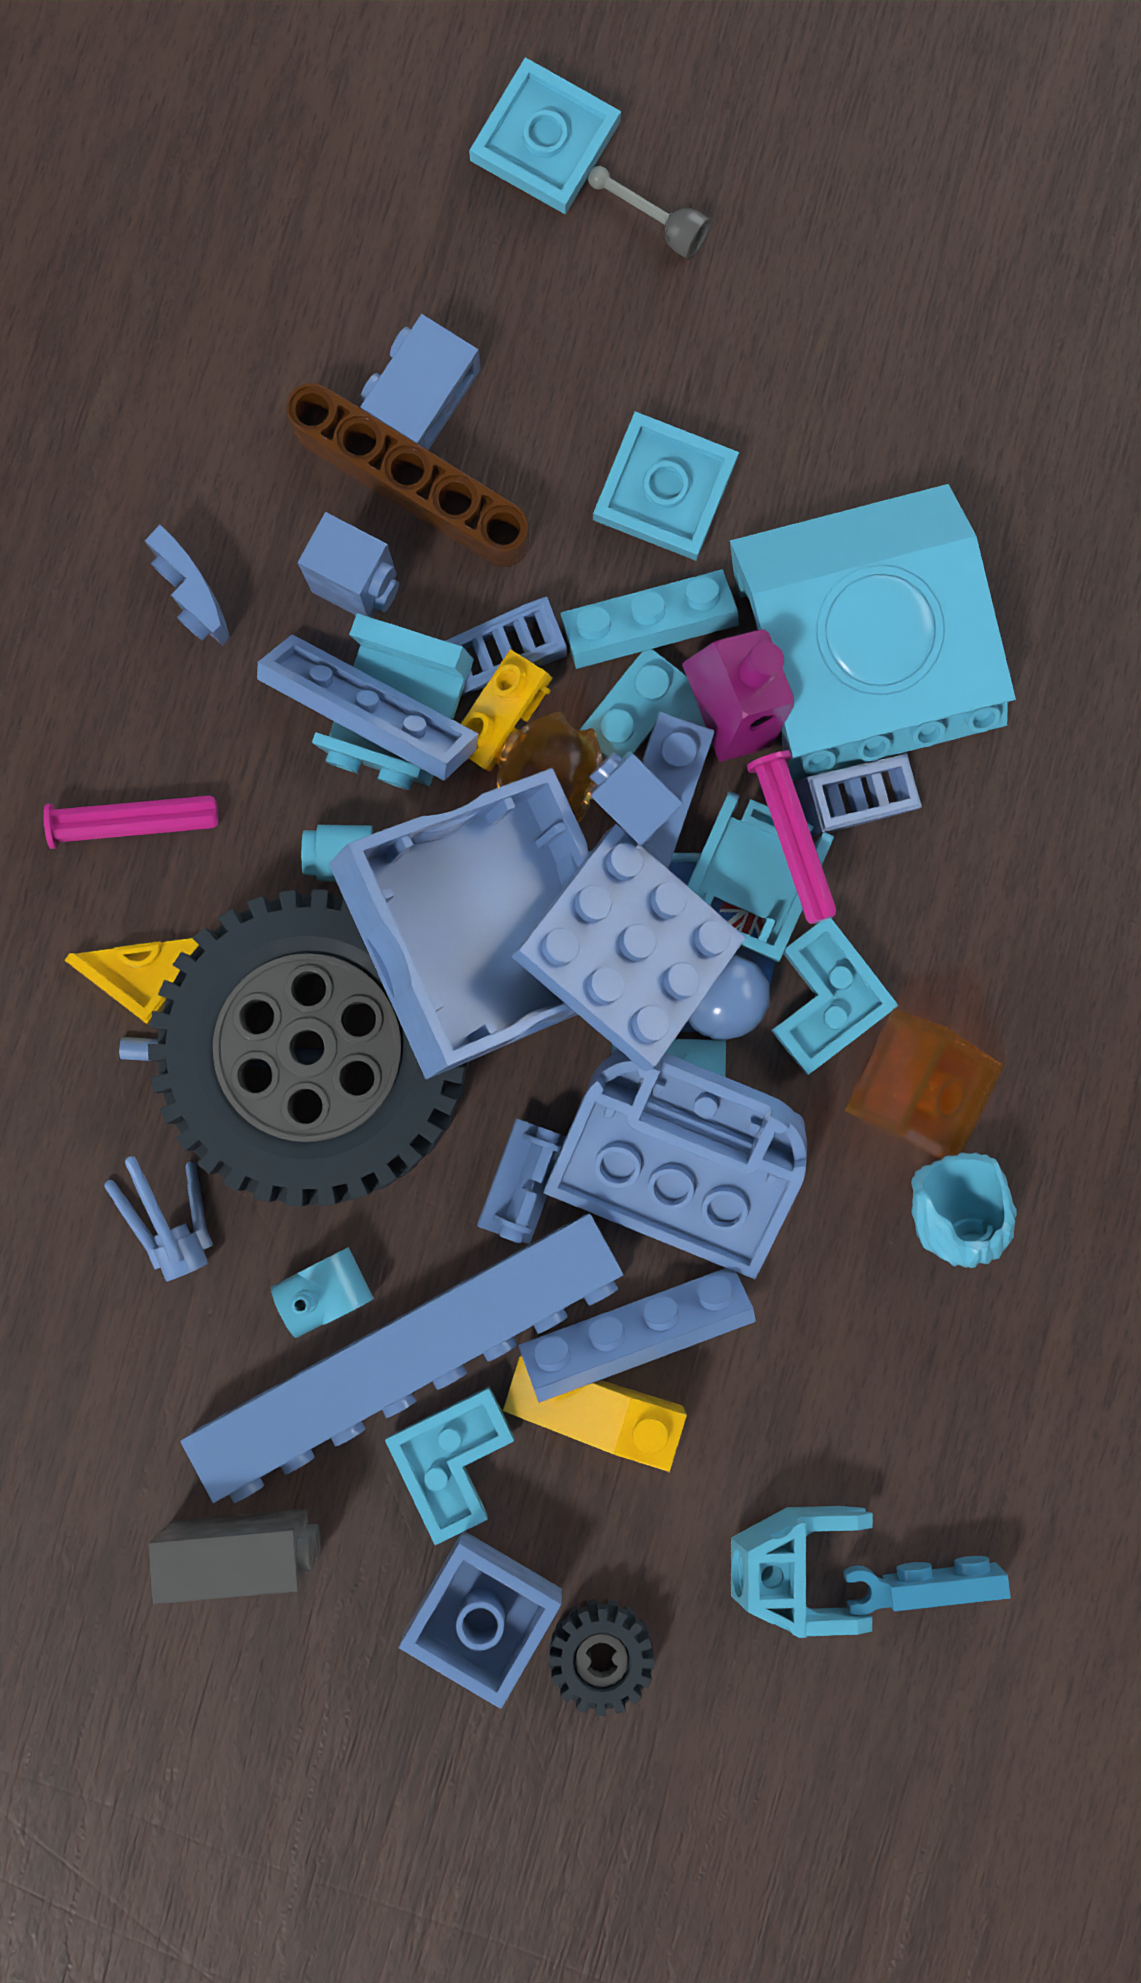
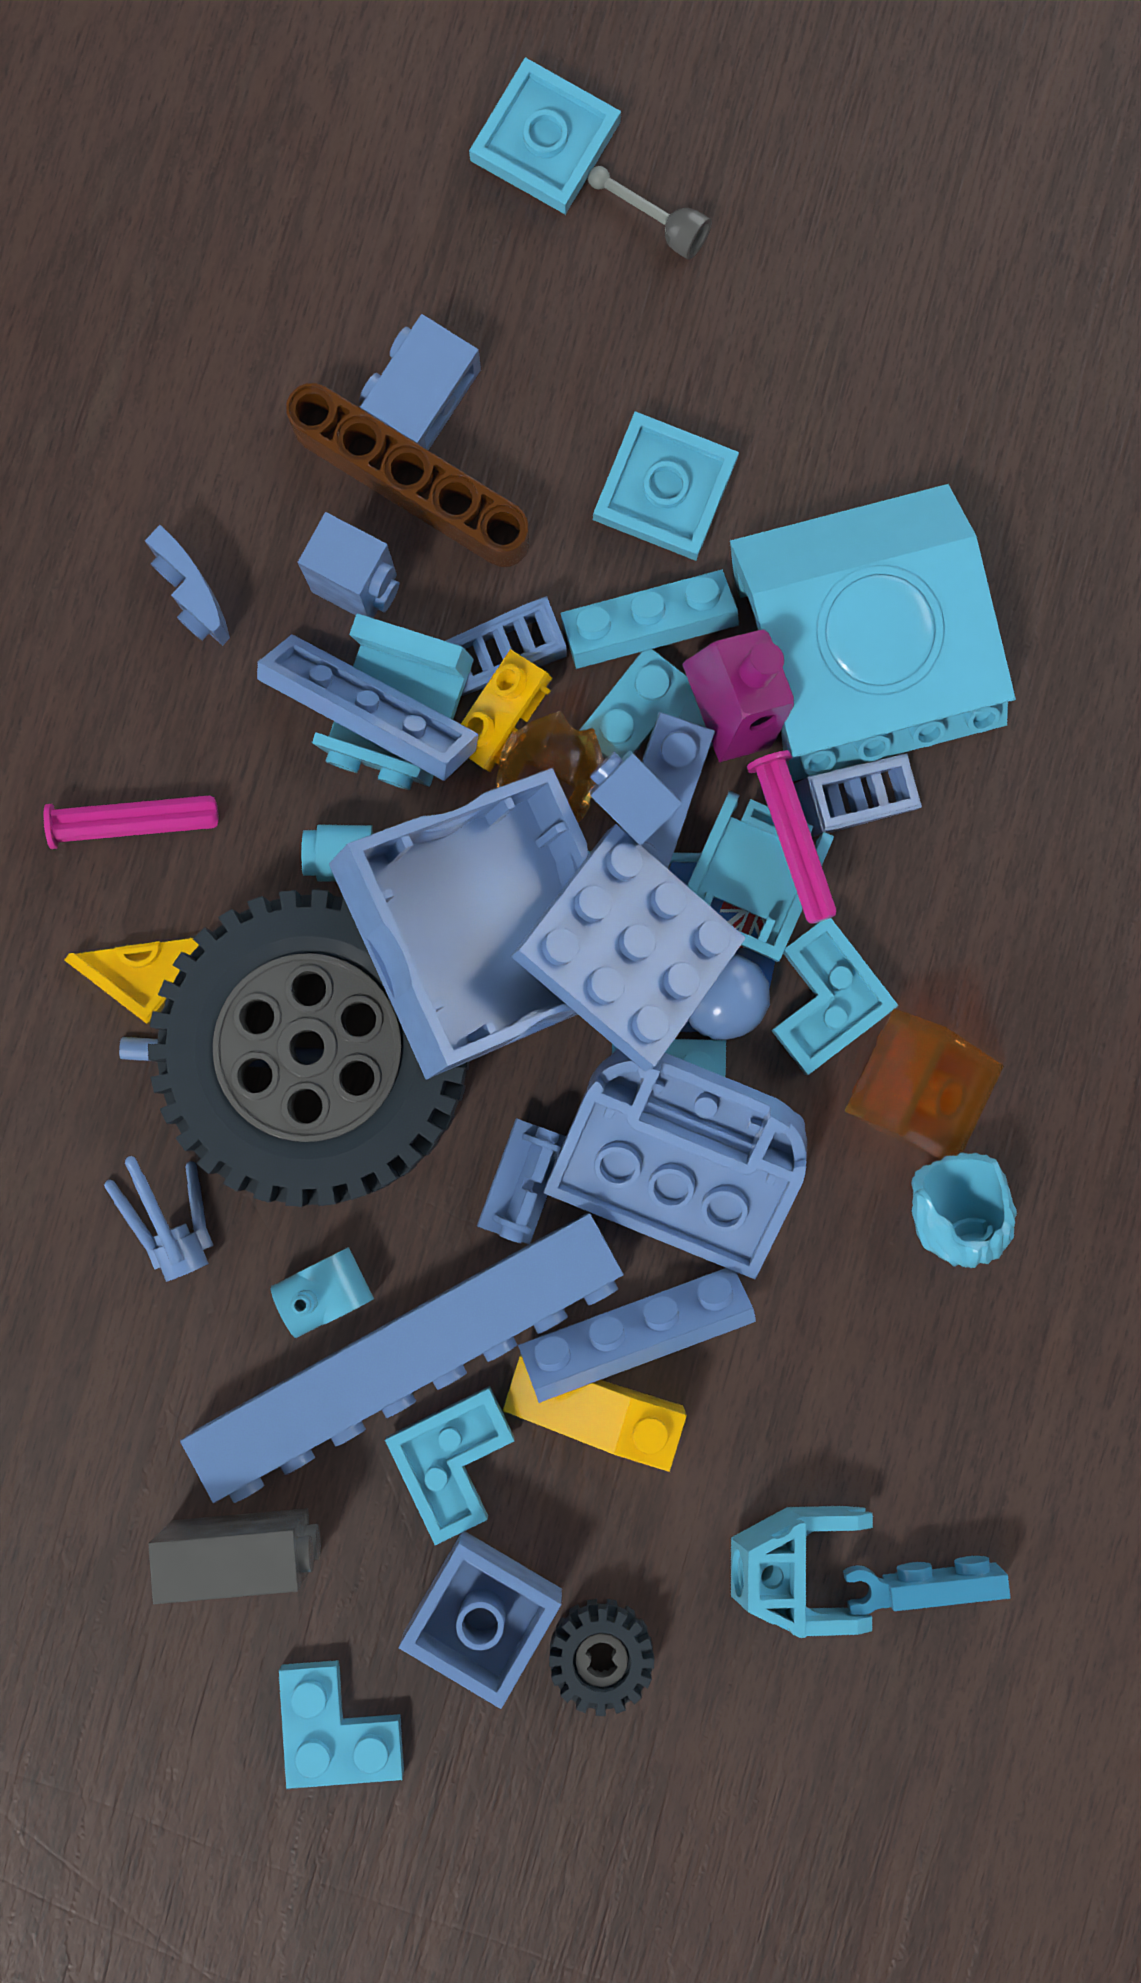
none -> medium azure plate [279,1660,404,1789]

